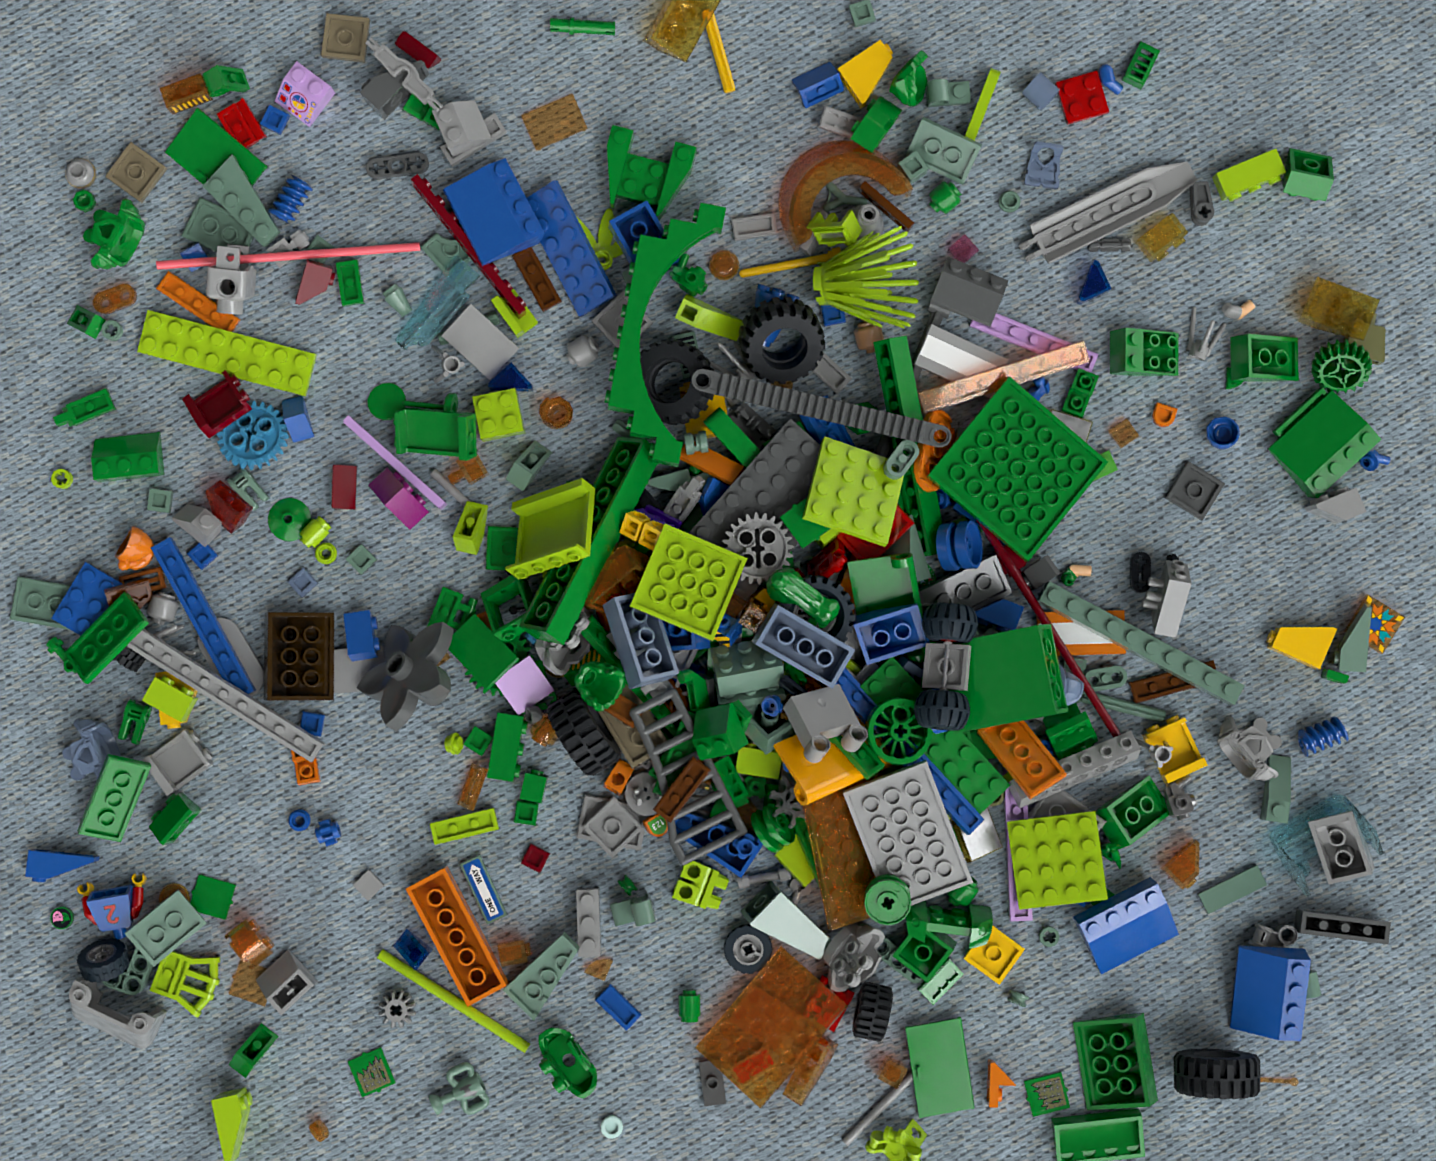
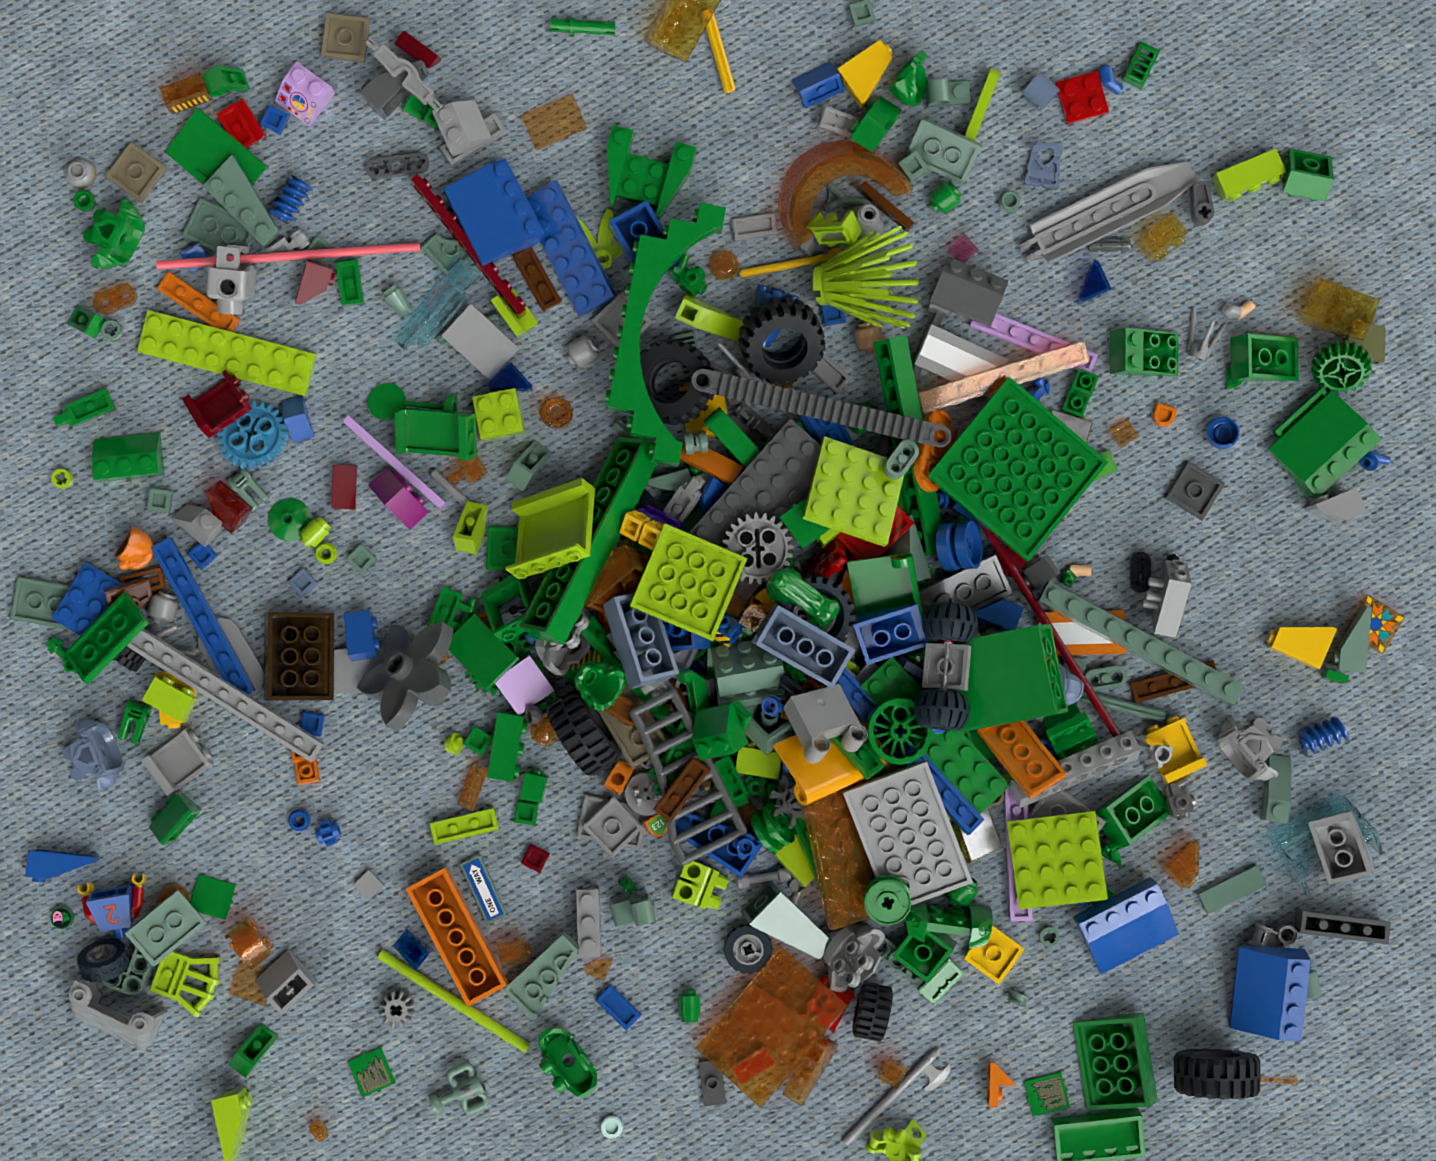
tile [77,754,151,842] -> none
light grey plant [431,345,465,383] -> none
green container [905,1017,975,1118] -> none

